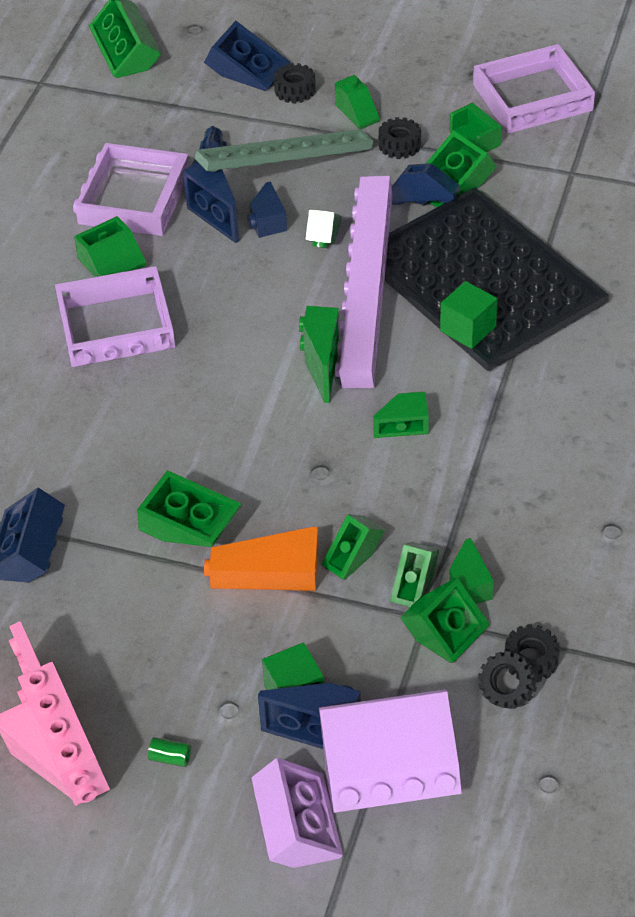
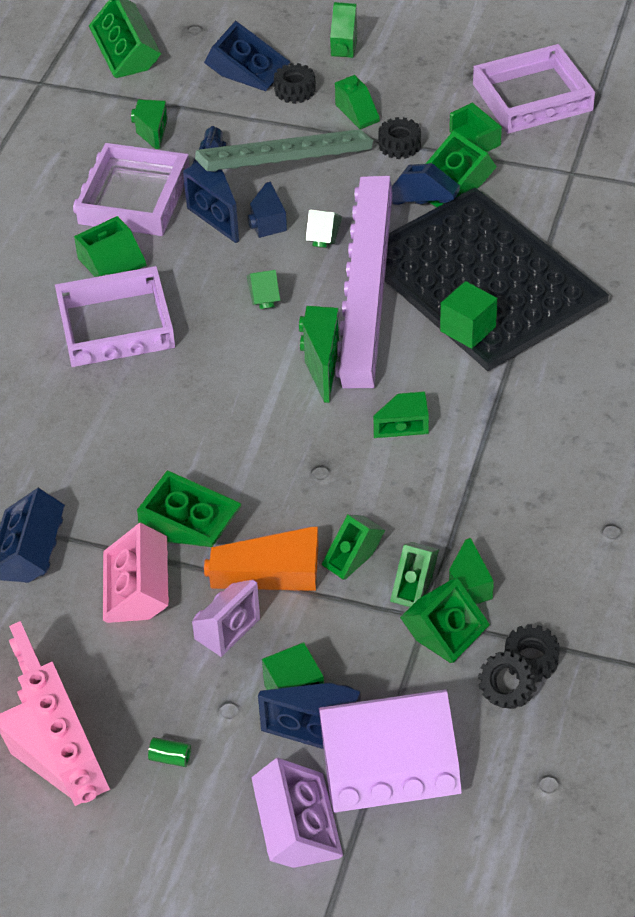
none -> bright pink slope [103,523,169,623]
none -> green slope [131,99,168,149]
none -> lavender slope [192,580,260,657]
none -> slope [246,270,280,309]
none -> slope [330,2,357,58]

